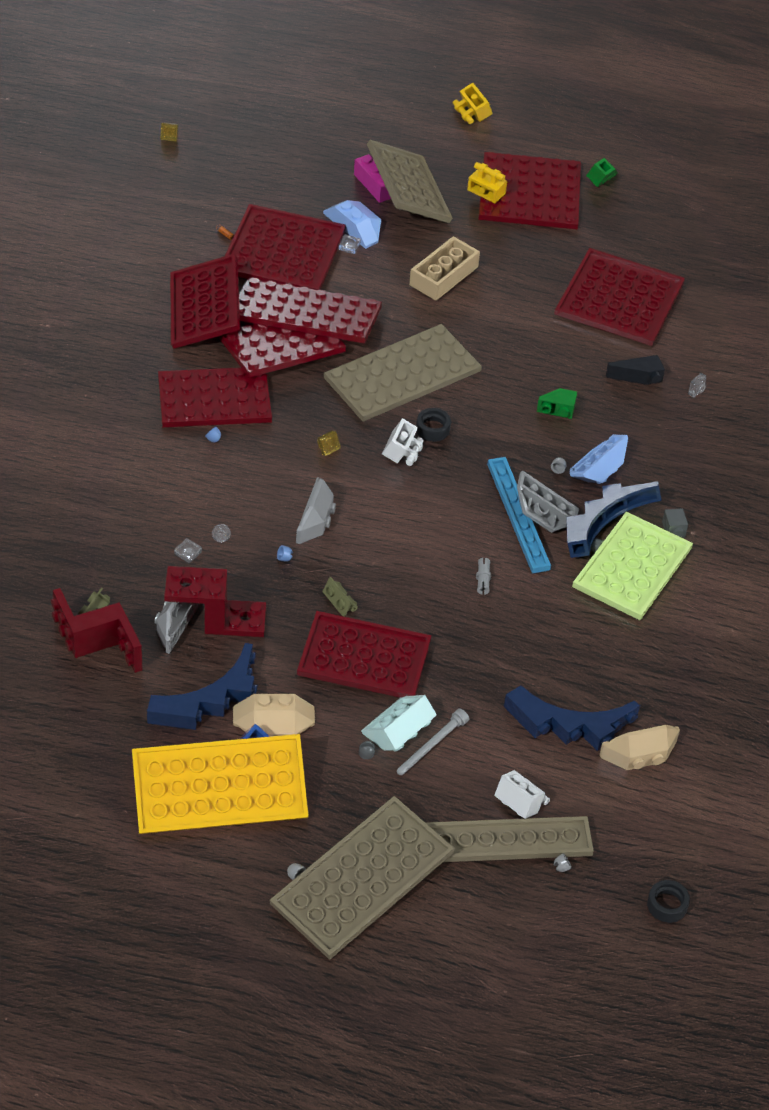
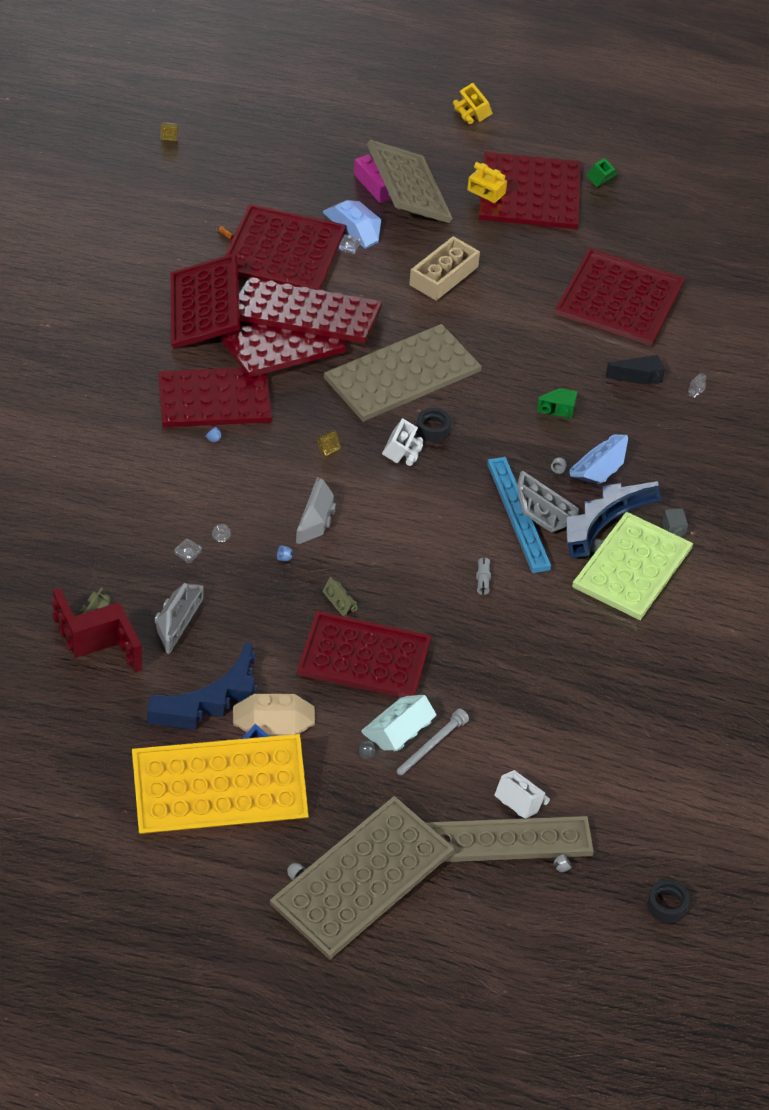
dark red bracket [164,566,266,637] -> none
dark blue arch [504,686,640,751] -> none
tan wedge [600,725,680,770] -> none

